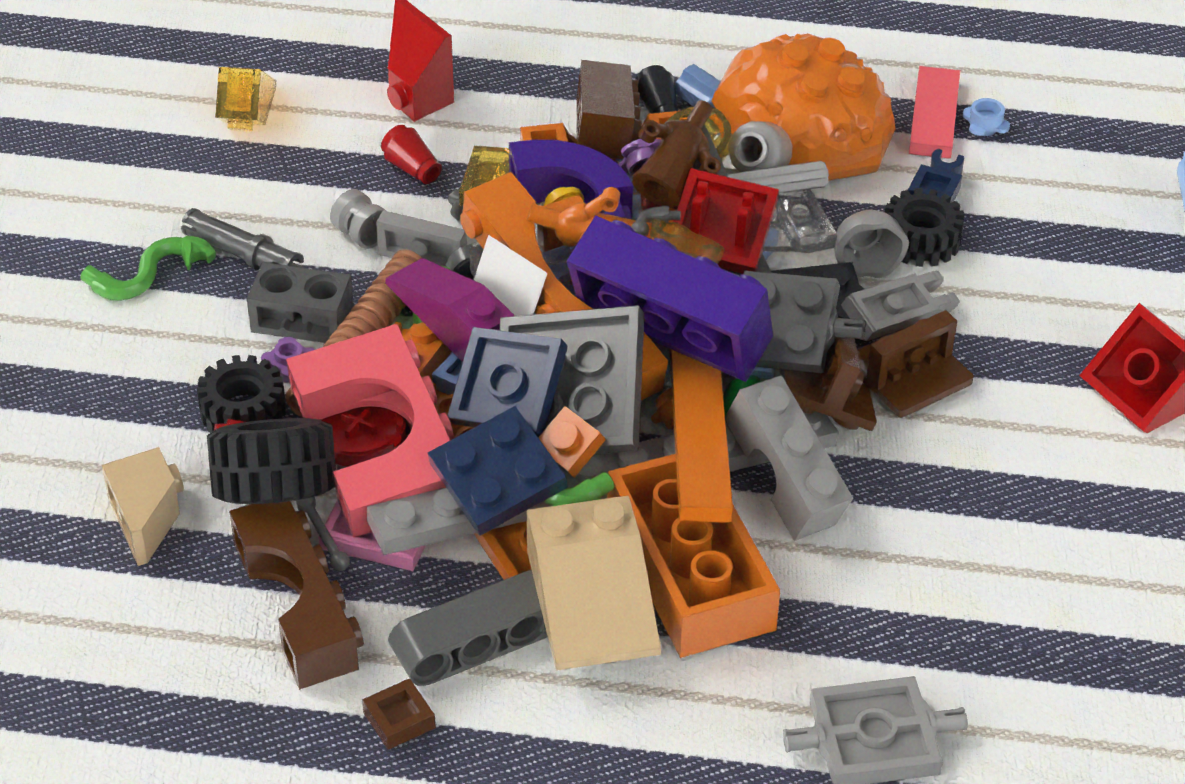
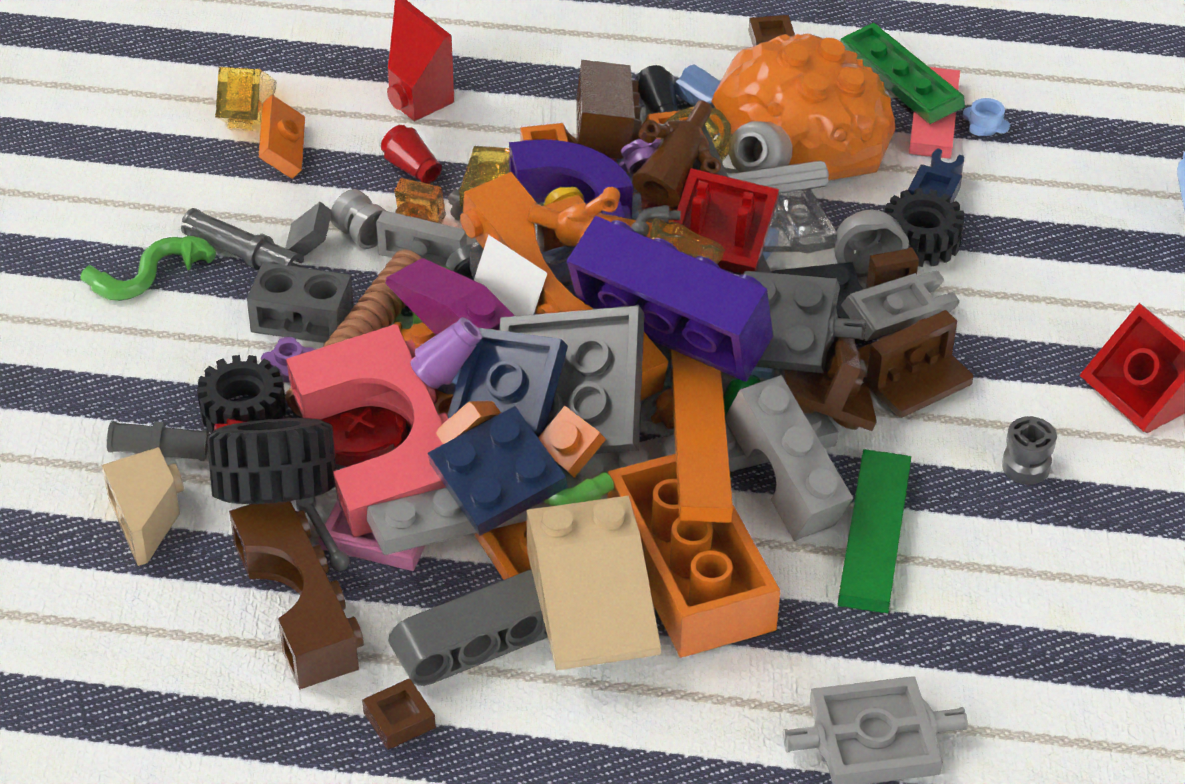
none -> dark grey pin [107,421,209,461]
none -> orange plate [259,95,305,179]
none -> dark grey tile [285,202,332,257]
none -> clear orange tile [394,178,446,224]
none -> medium lavender cone [410,317,482,389]
none -> tile [436,401,501,444]
none -> reddish brown plate [748,15,795,46]
none -> green tile [837,449,912,614]
none -> green tile [840,23,965,124]
none -> reddish brown plate [866,248,919,289]
none -> flat silver wheel [1002,416,1057,485]

